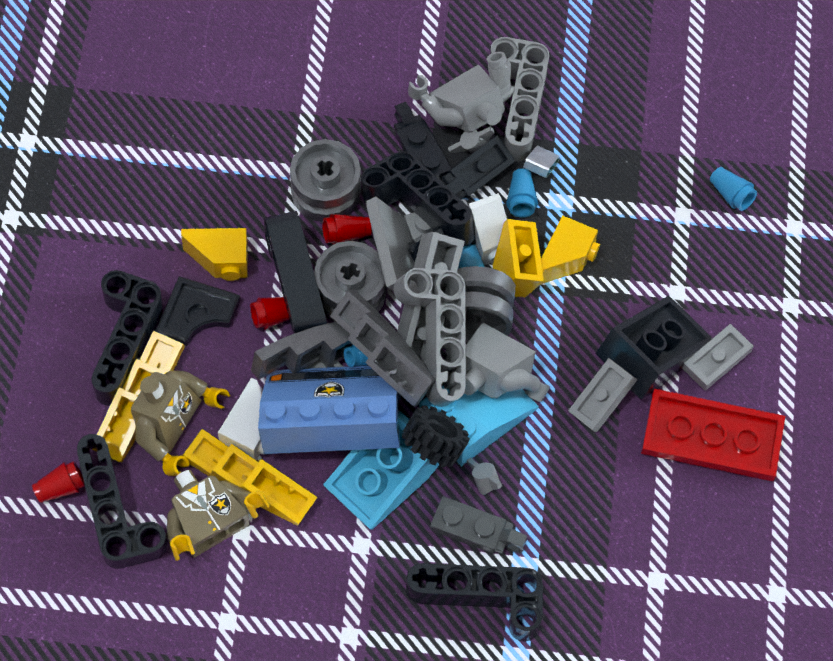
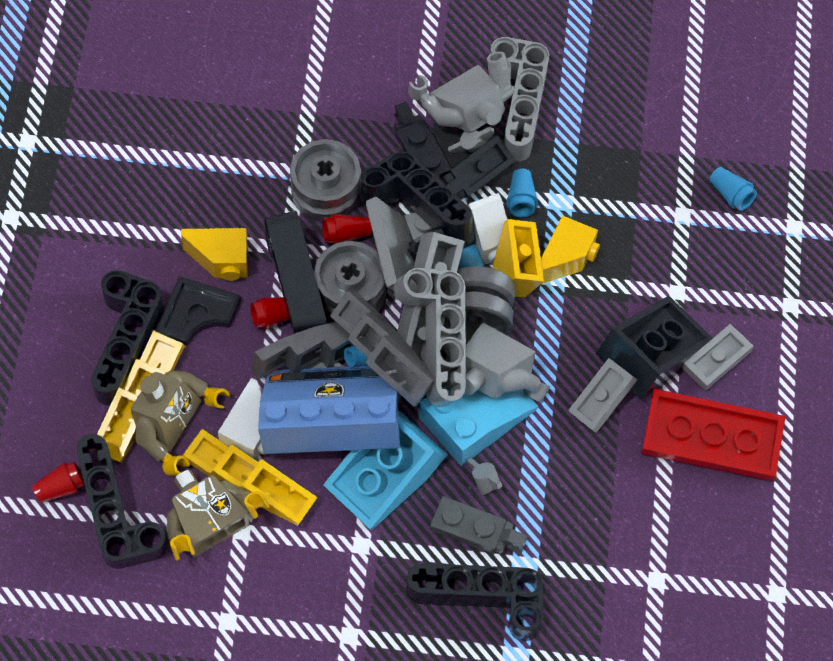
black tyre [402,405,470,467] -> none
flat silver piece [523,145,560,178] -> none

